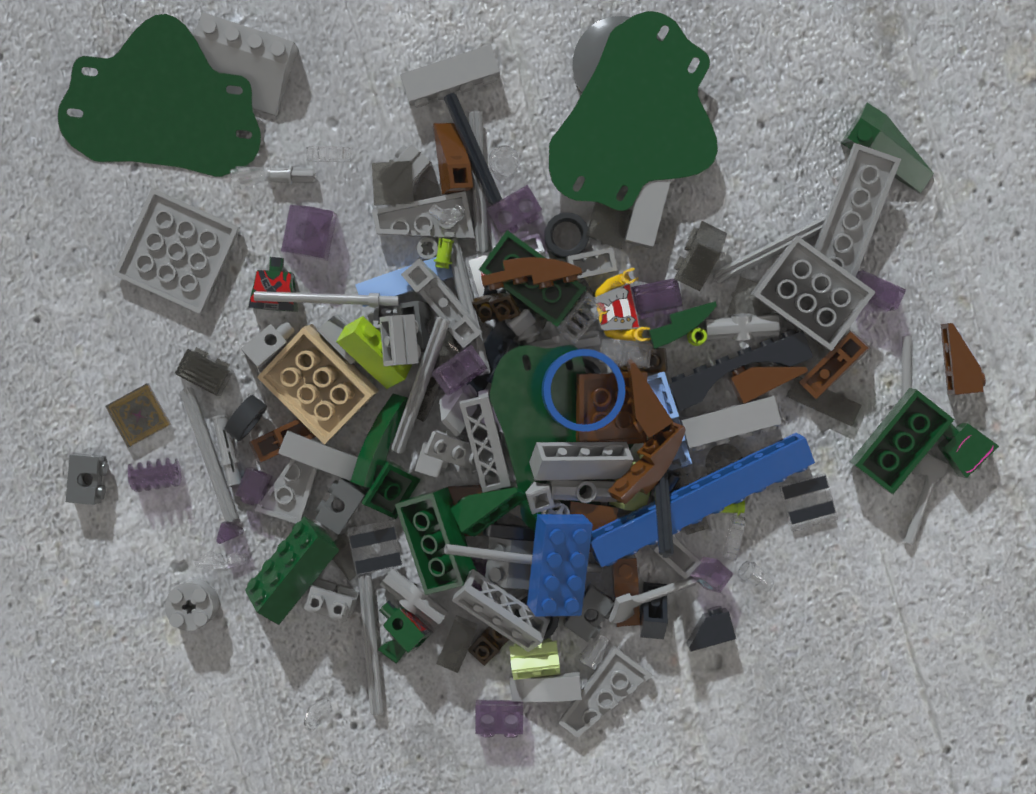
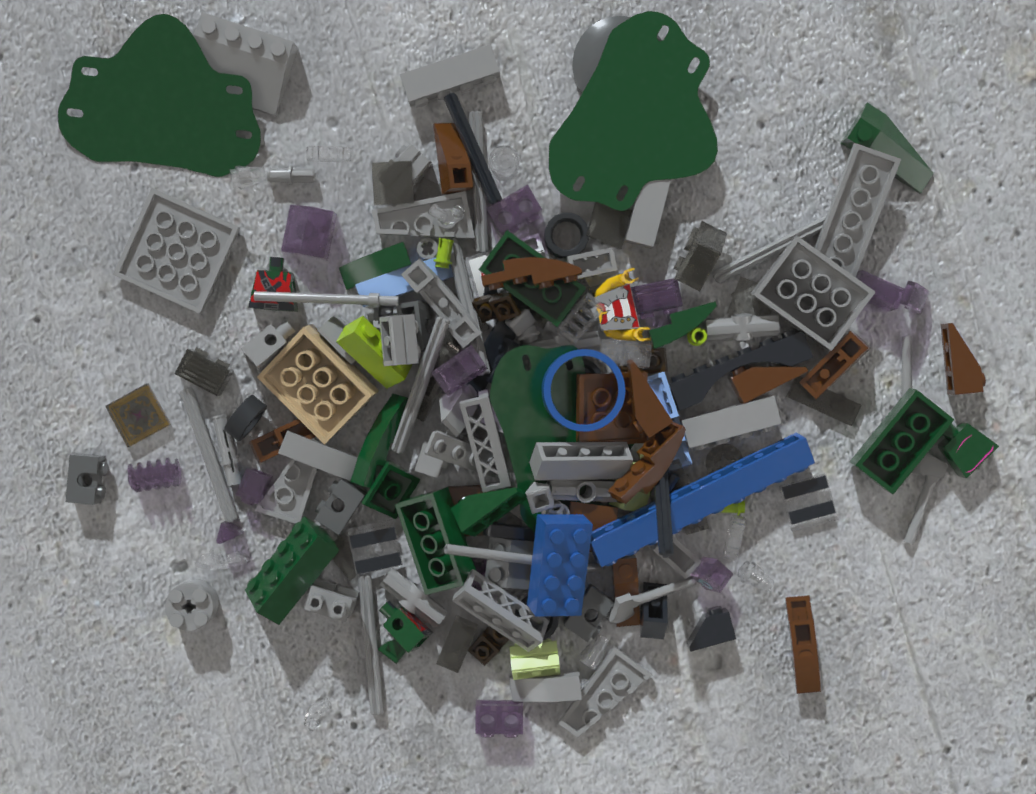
none -> dark green slope [339,242,412,290]
none -> reddish brown slope [785,595,821,694]
none -> clear purple slope [900,281,929,315]

